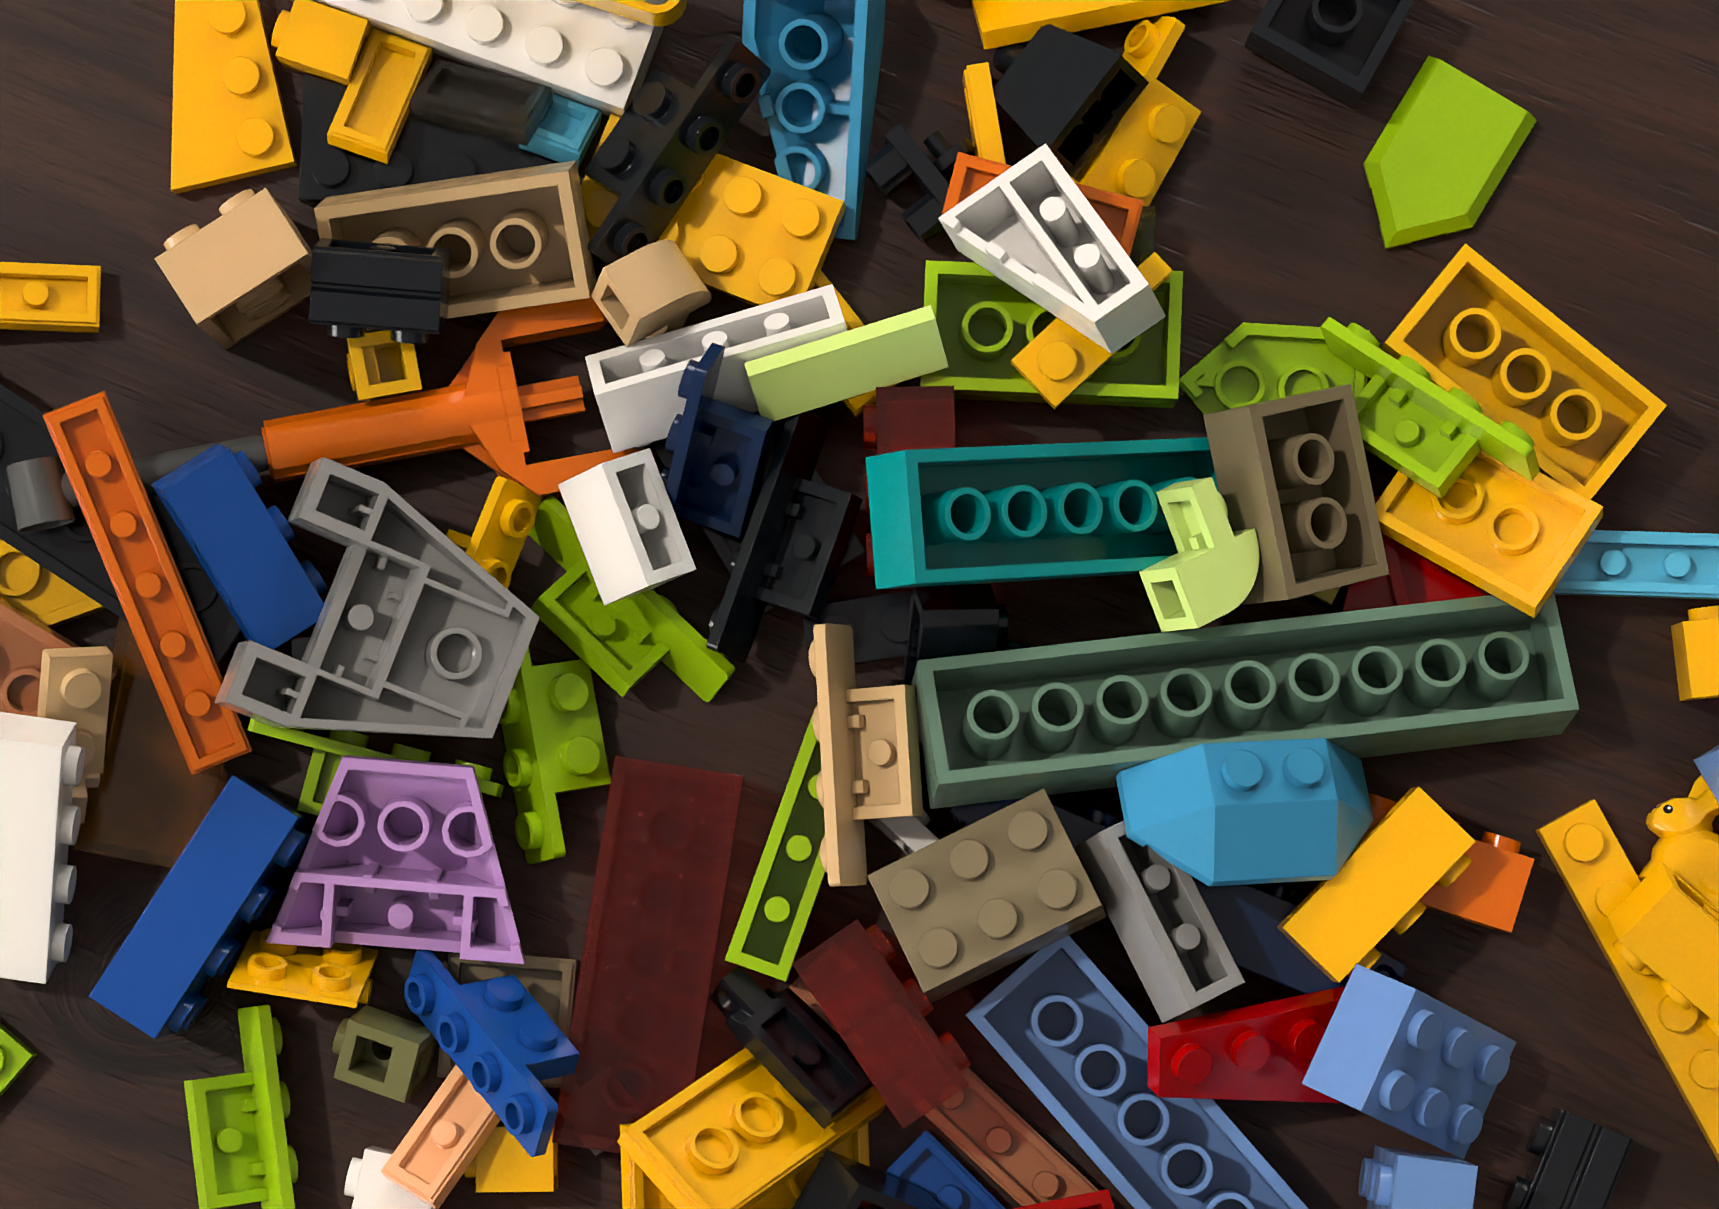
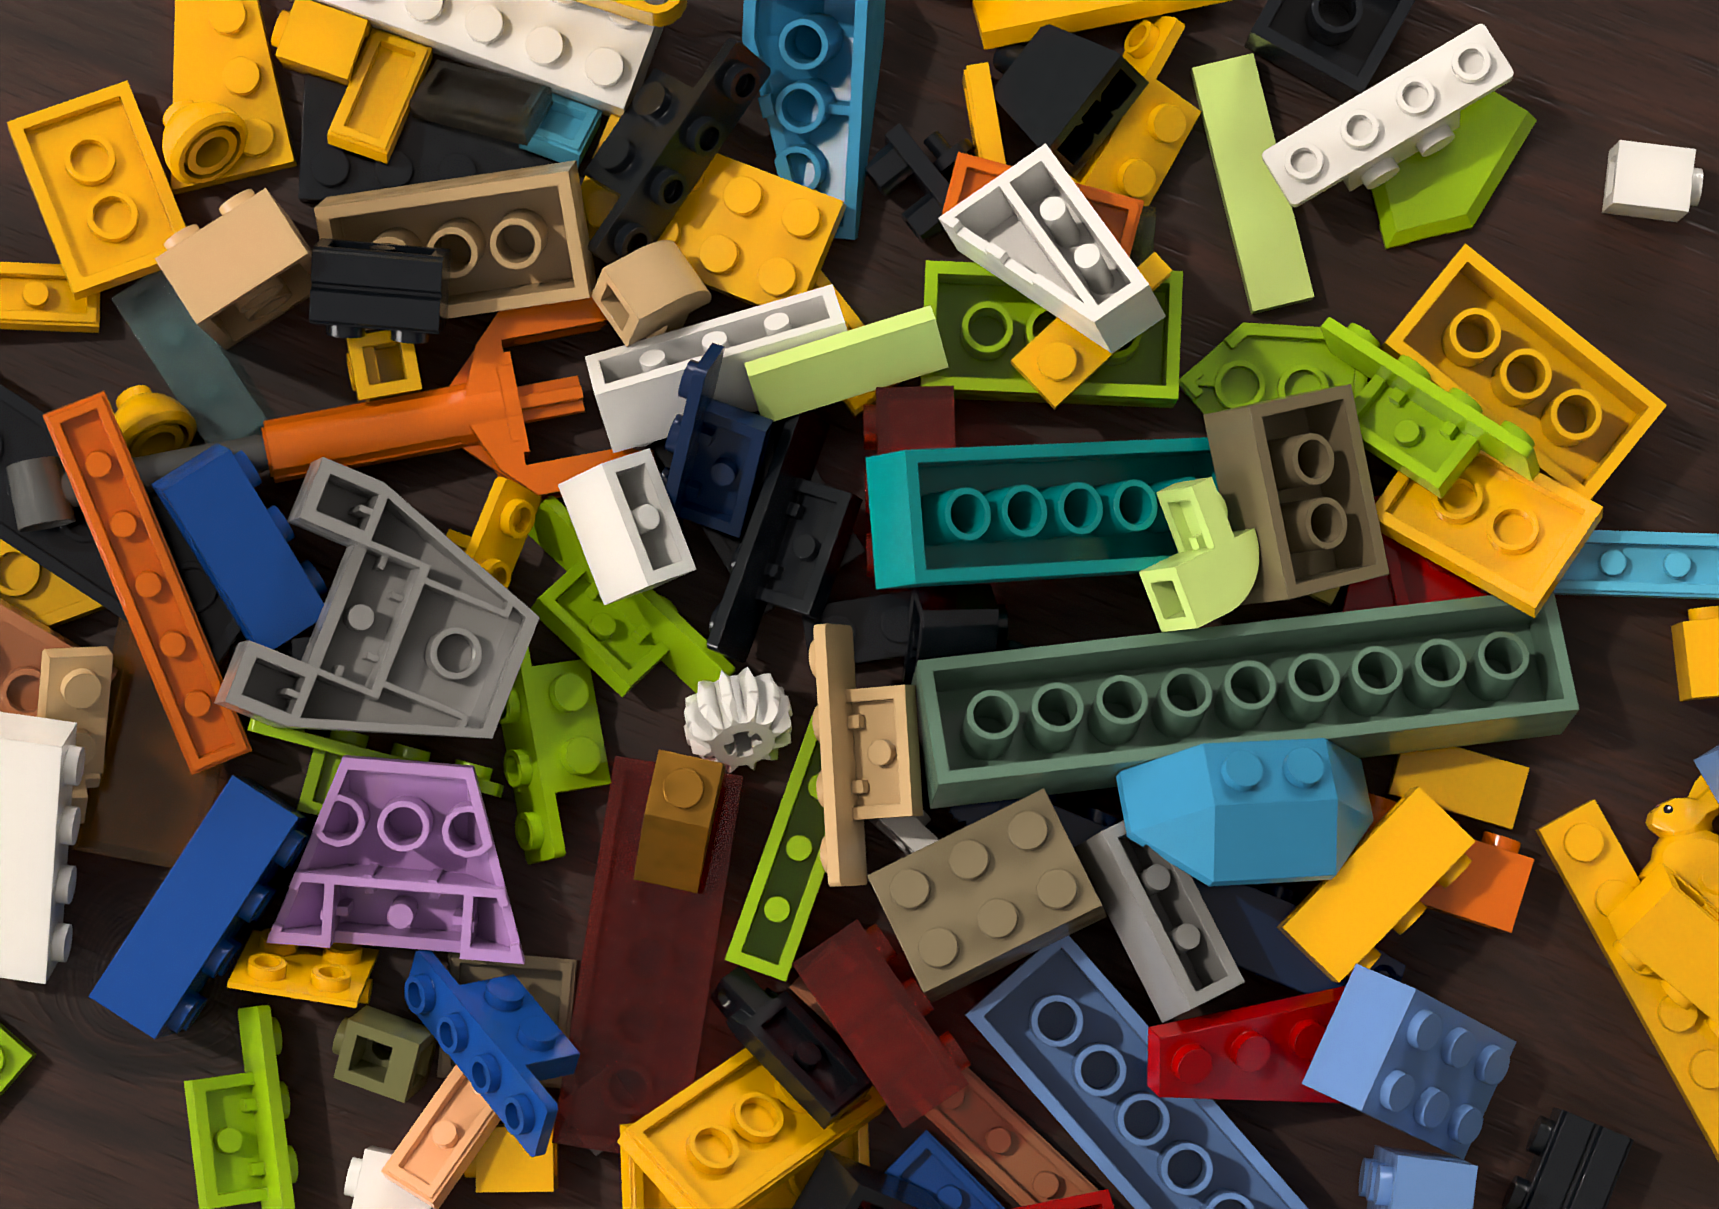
none -> yellow plate [7,80,186,301]
none -> clear light blue tile [111,270,268,444]
none -> yellow brick [115,385,197,457]
none -> yellow brick [162,99,248,184]
none -> pearl gold slope [634,749,726,893]
none -> white gear [684,667,793,774]
none -> yellowish green tile [1190,53,1315,315]
none -> white bracket [1262,24,1514,207]
none -> yellow tile [1387,747,1529,830]
none -> white brick [1602,140,1703,222]

